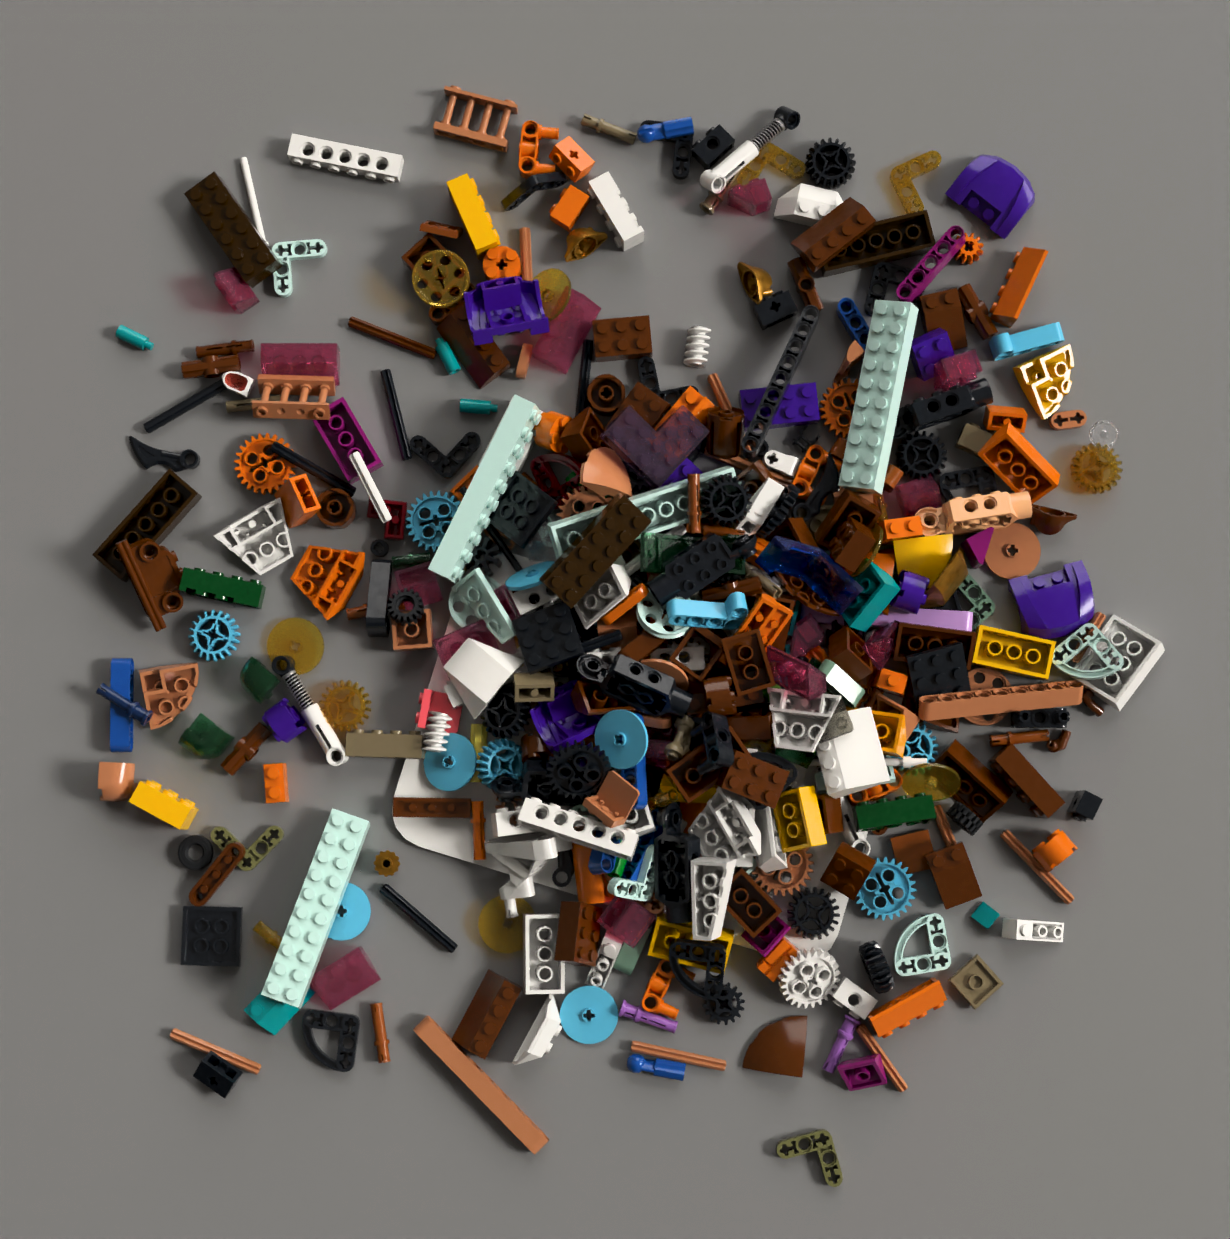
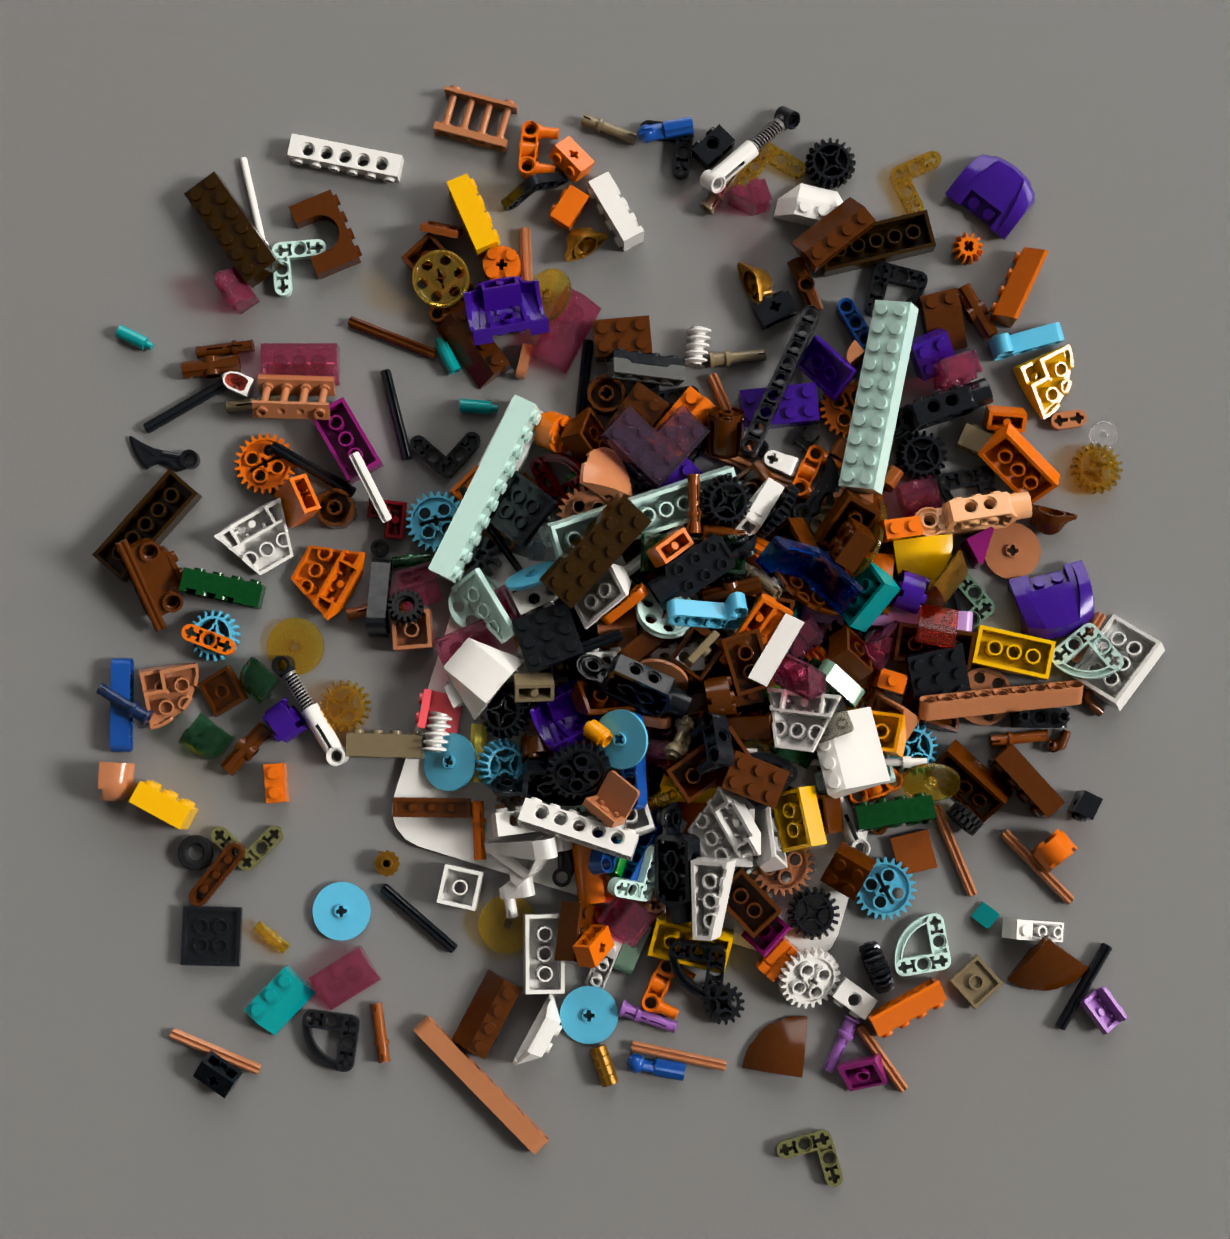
light aqua brick [261,808,370,1009] -> none
magenta beam [896,225,966,303] -> none
reddish brown slope [924,841,982,910] -> none
none -> orange beam [181,624,236,656]
none -> reddish brown hinge [198,665,248,718]
none -> reddish brown arch [289,189,362,279]
none -> white brick [436,864,485,911]
none -> orange brick [572,925,614,968]
none -> light orange brick [583,719,613,748]
none -> pearl gold axle [590,1044,619,1087]
none -> dark grey piece [607,348,685,386]
none -> orange brick [645,527,695,568]
none -> dark tan plate [685,630,720,669]
none -> dark tan pin [708,349,767,368]
none -> white sticker [748,613,804,687]
none -> dark purple tile [798,335,856,401]
none -> clear red slope [915,604,959,649]
none -> reddish brown brick [1007,935,1088,991]
none -> black axle [1055,943,1112,1030]
none -> medium lavender bracket [1080,986,1128,1035]

